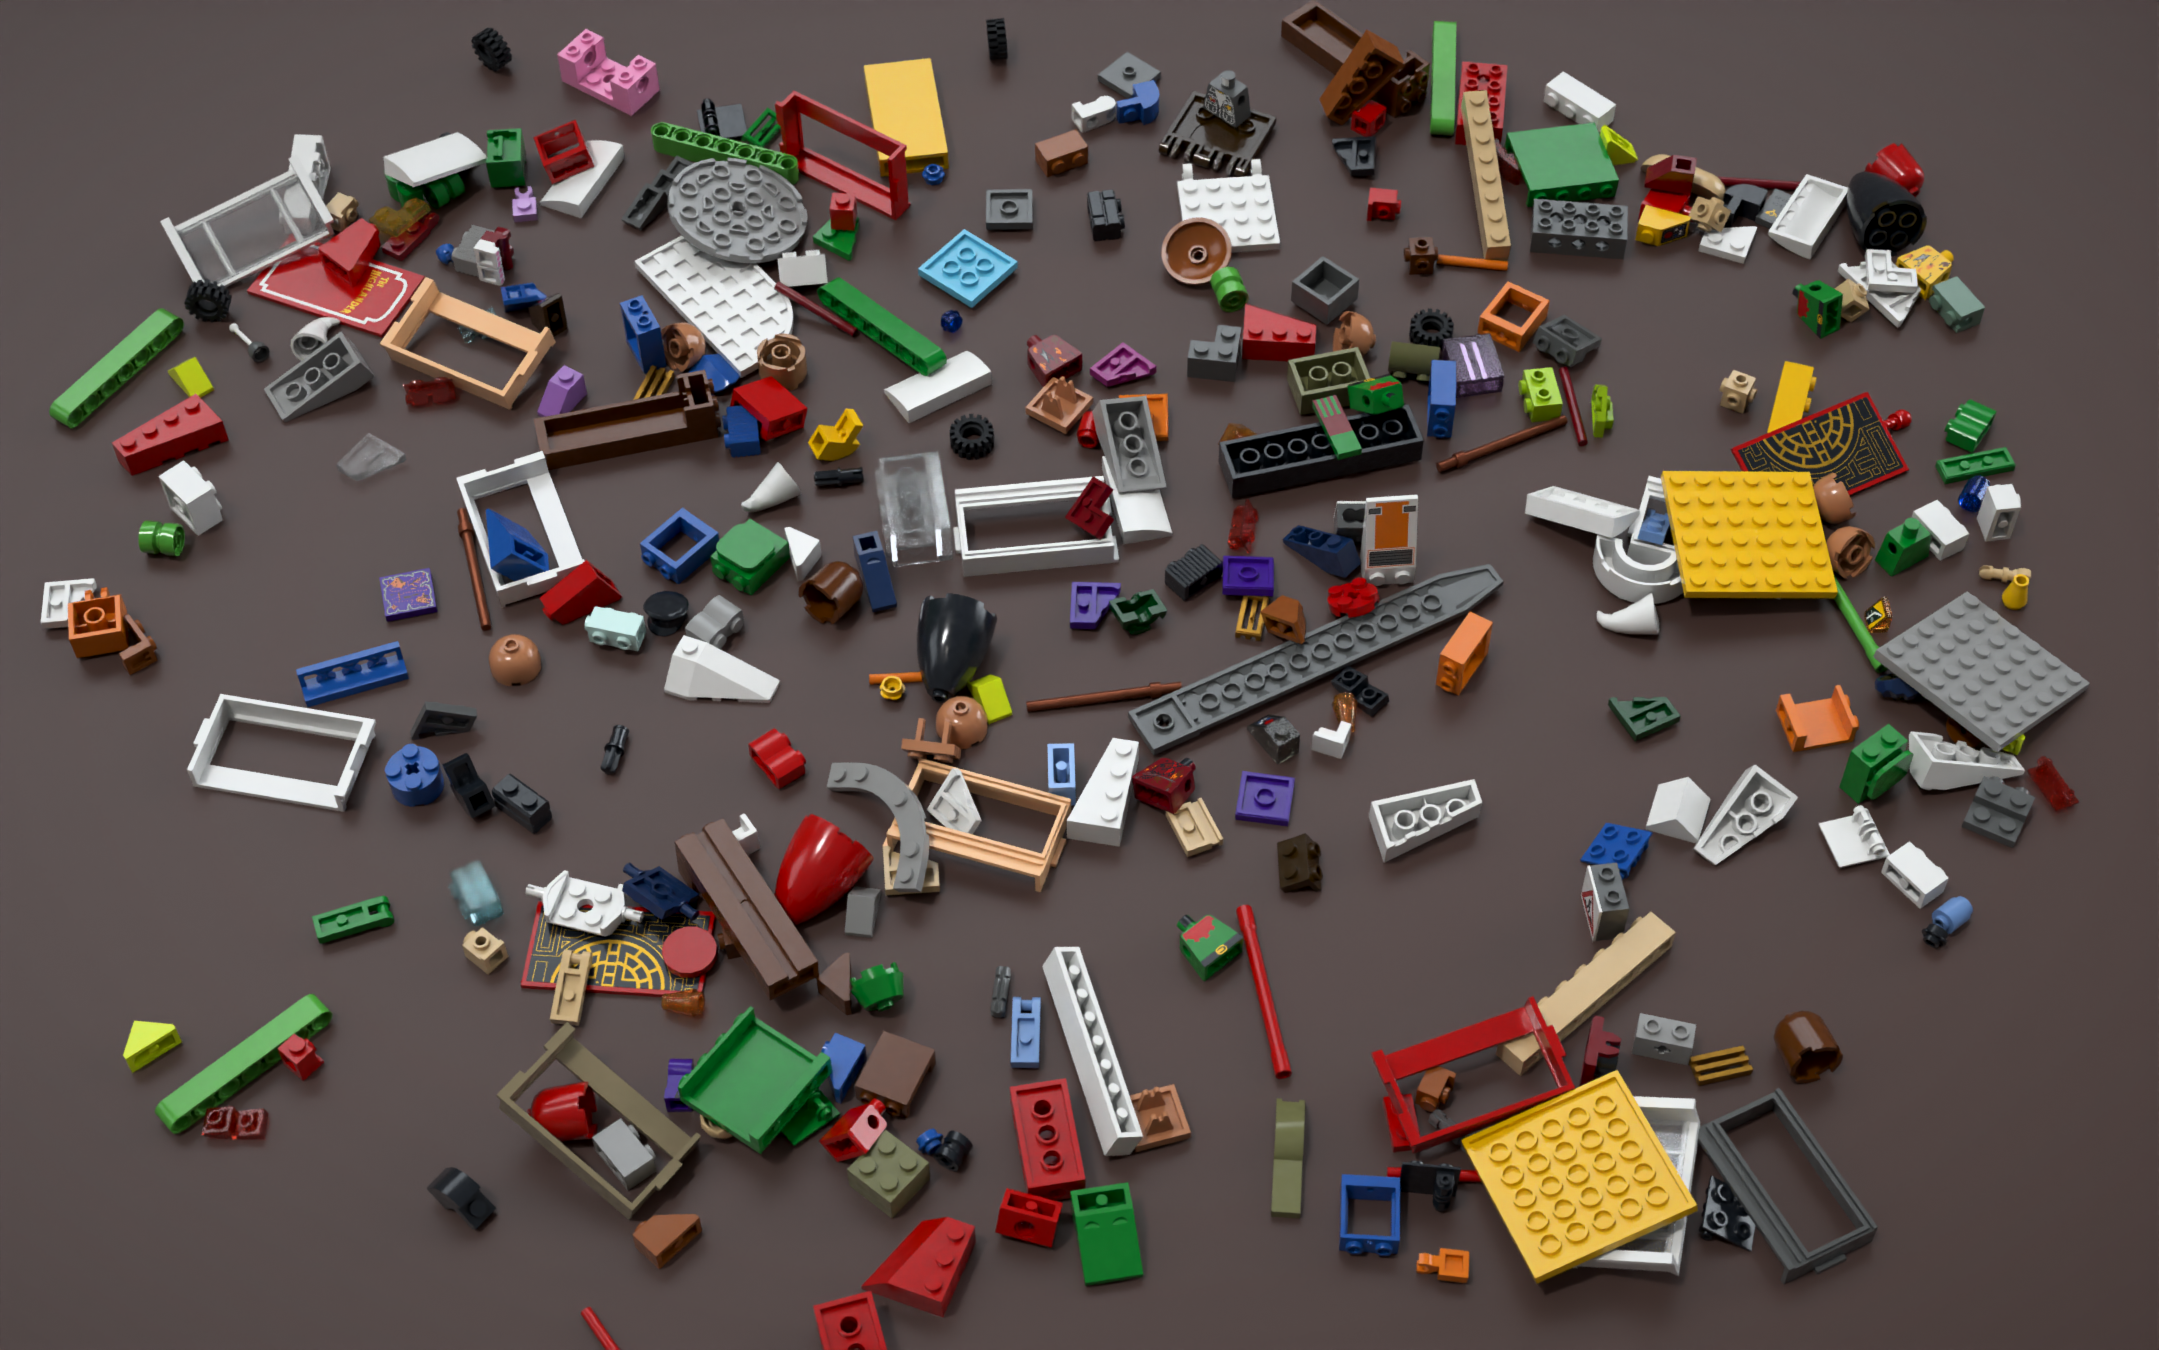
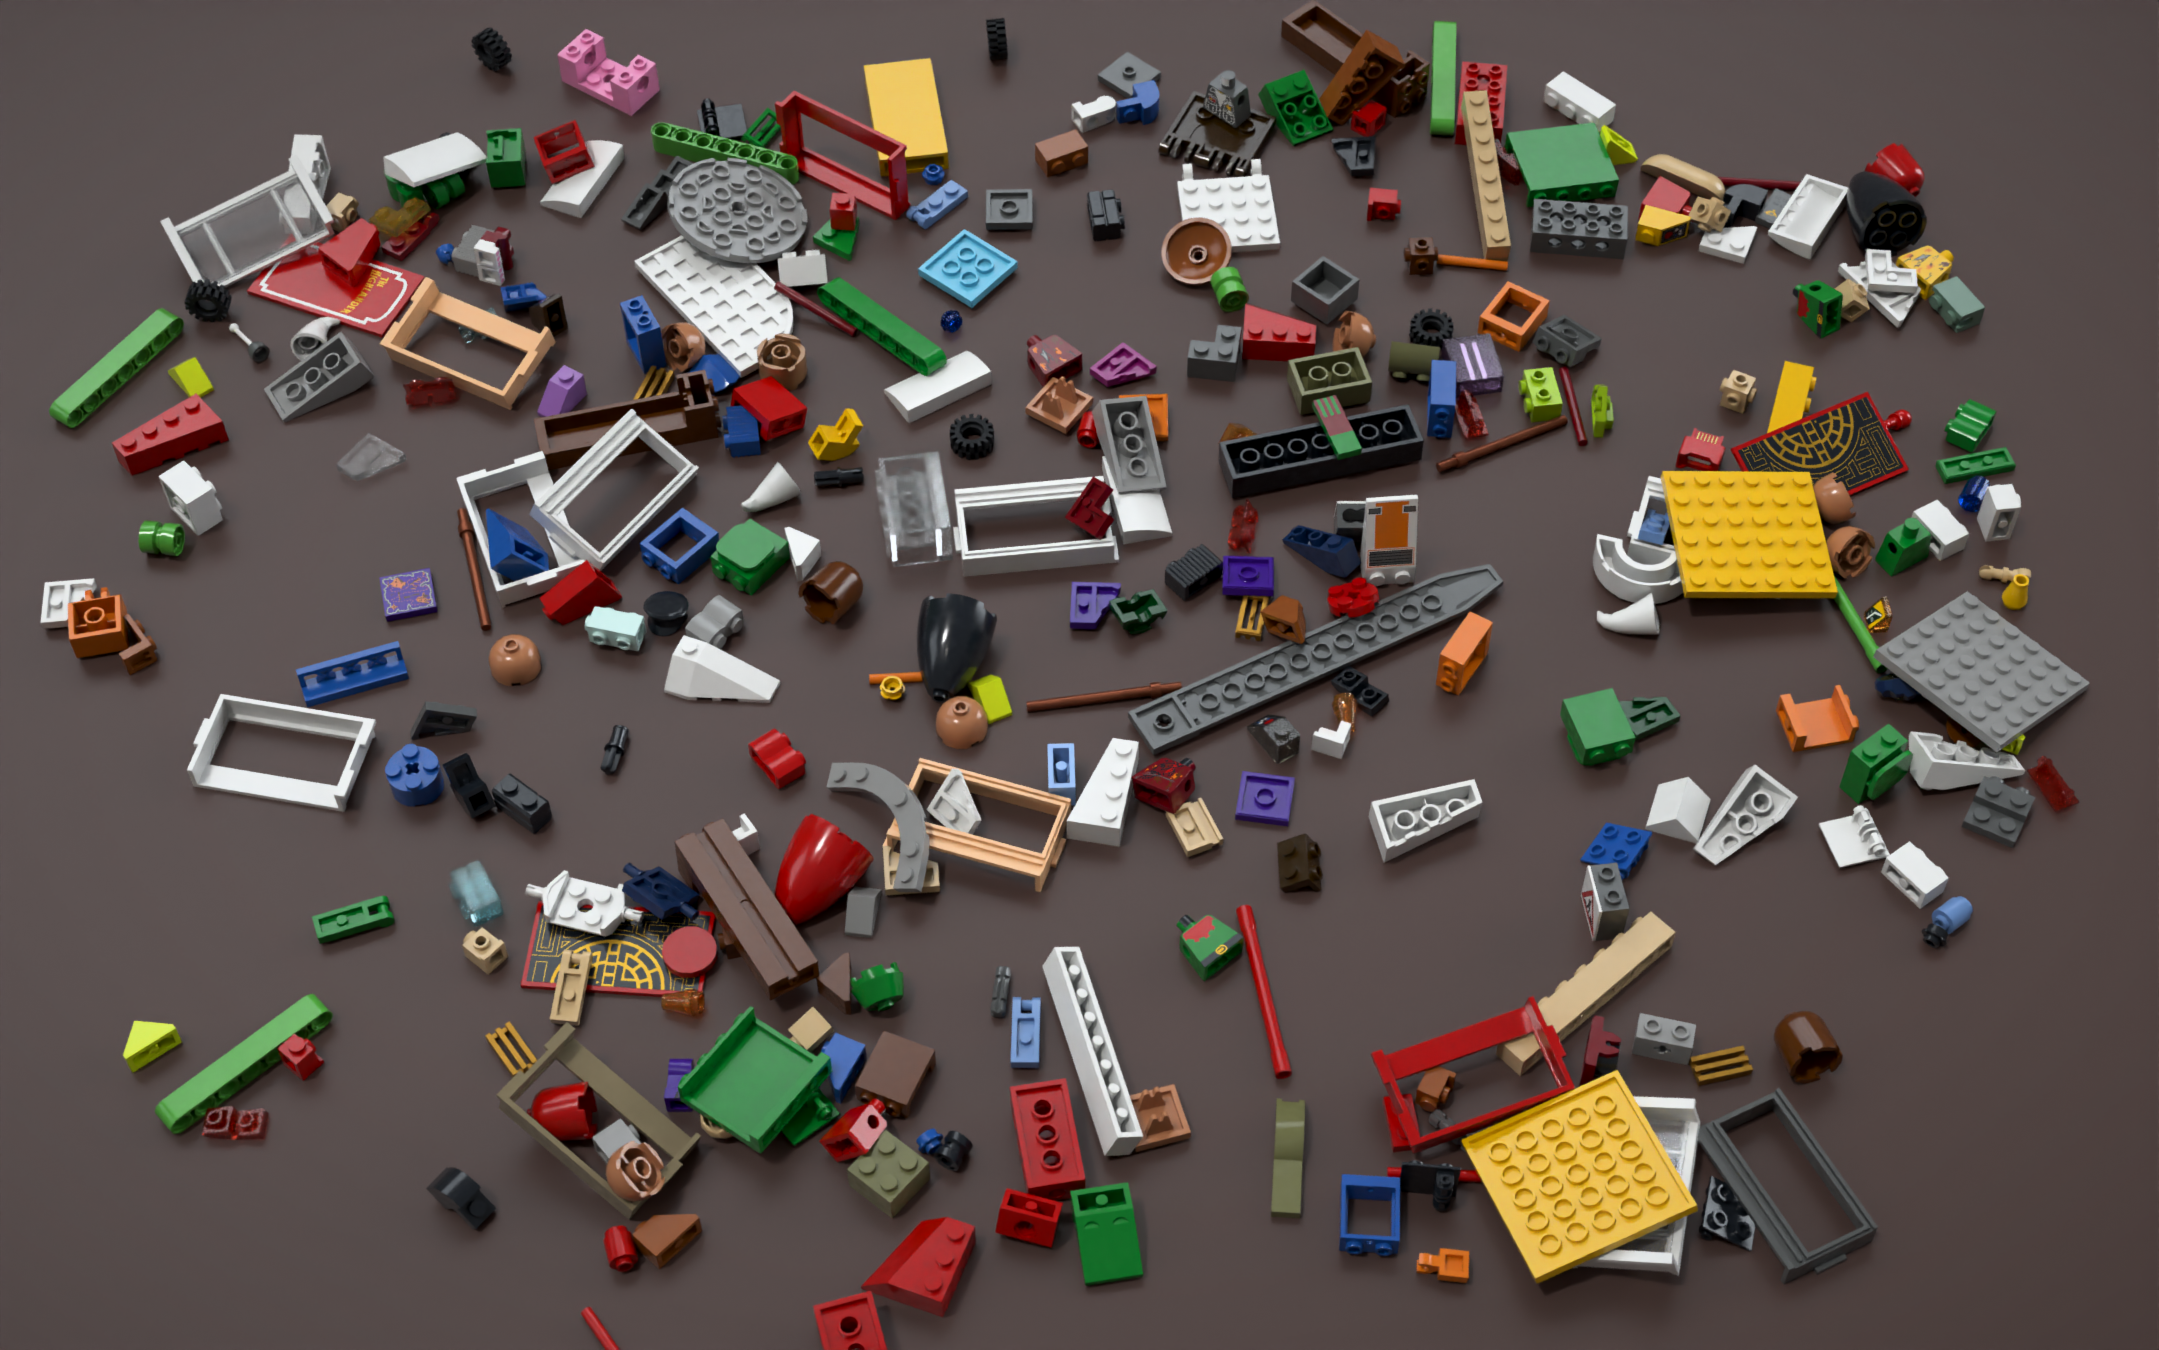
lavender plate [512,186,538,223] -> none
dark blue slope [852,531,897,612] -> none
nougat plate [901,718,961,764] -> none
green torso [1347,374,1404,414] -> none
white slope [1525,486,1640,538] -> none
dark red slope [1644,155,1697,194] -> none
none -> pearl gold tile [485,1021,537,1077]
none -> white piece [529,409,699,571]
none -> red brick [603,1225,638,1272]
none -> nougat cylinder [606,1141,665,1201]
none -> tan brick [788,1007,834,1053]
none -> medium blue plate [906,180,968,229]
none -> green slope [1258,70,1333,146]
none -> clear red hinge [1455,390,1489,439]
none -> brick [1560,688,1636,766]
none -> piece [1675,428,1725,471]

